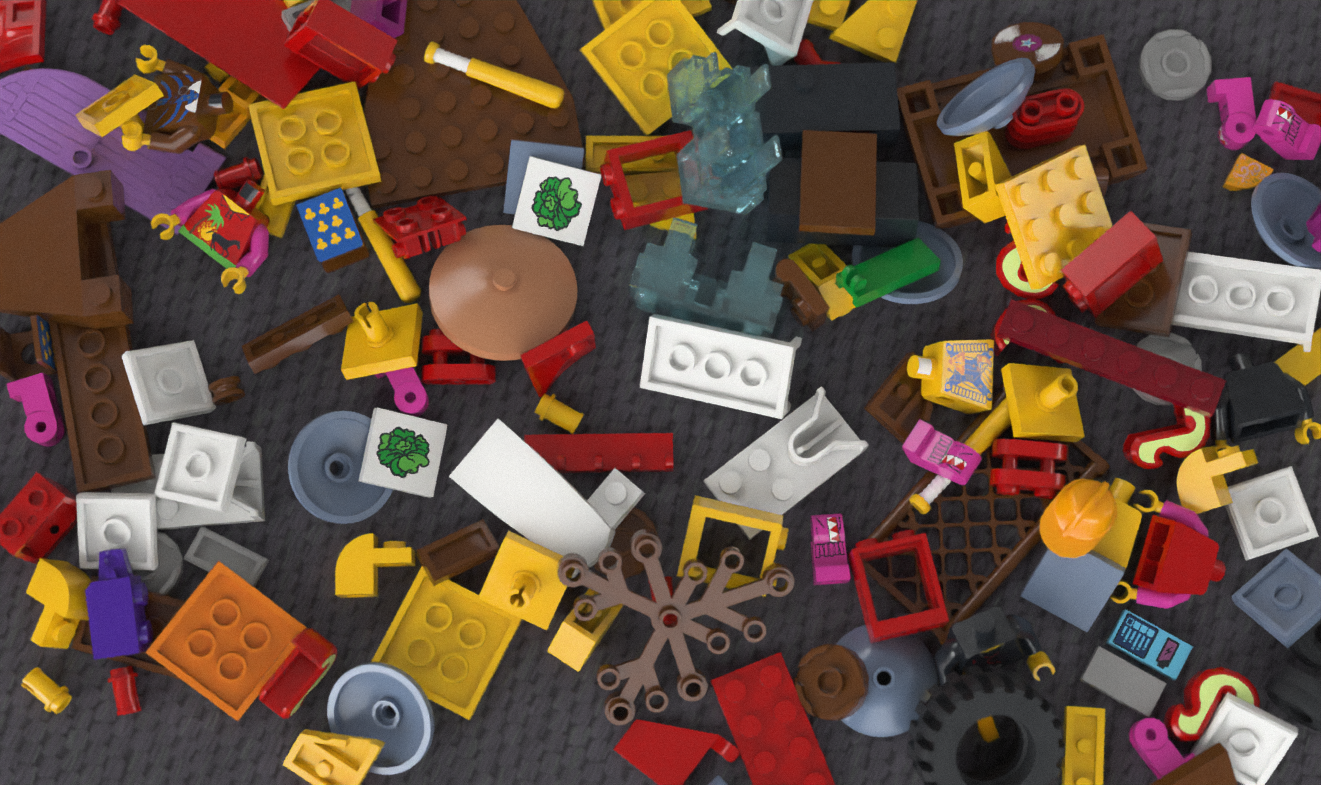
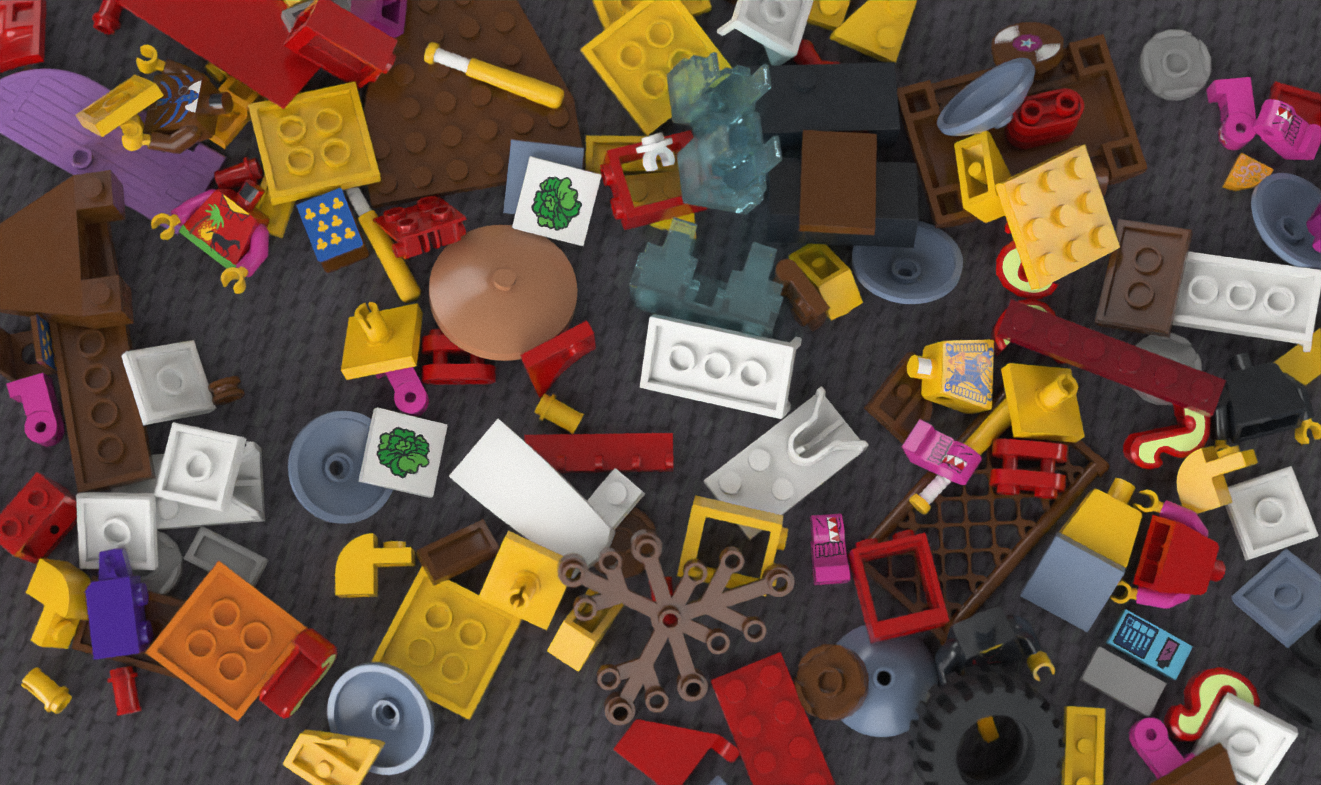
reddish brown plate [241,294,354,374] -> none
green hinge [835,237,941,308] -> none
light orange piece [1039,479,1117,558] -> none
red window [1061,211,1163,318] -> none
none -> white plate [636,132,675,172]

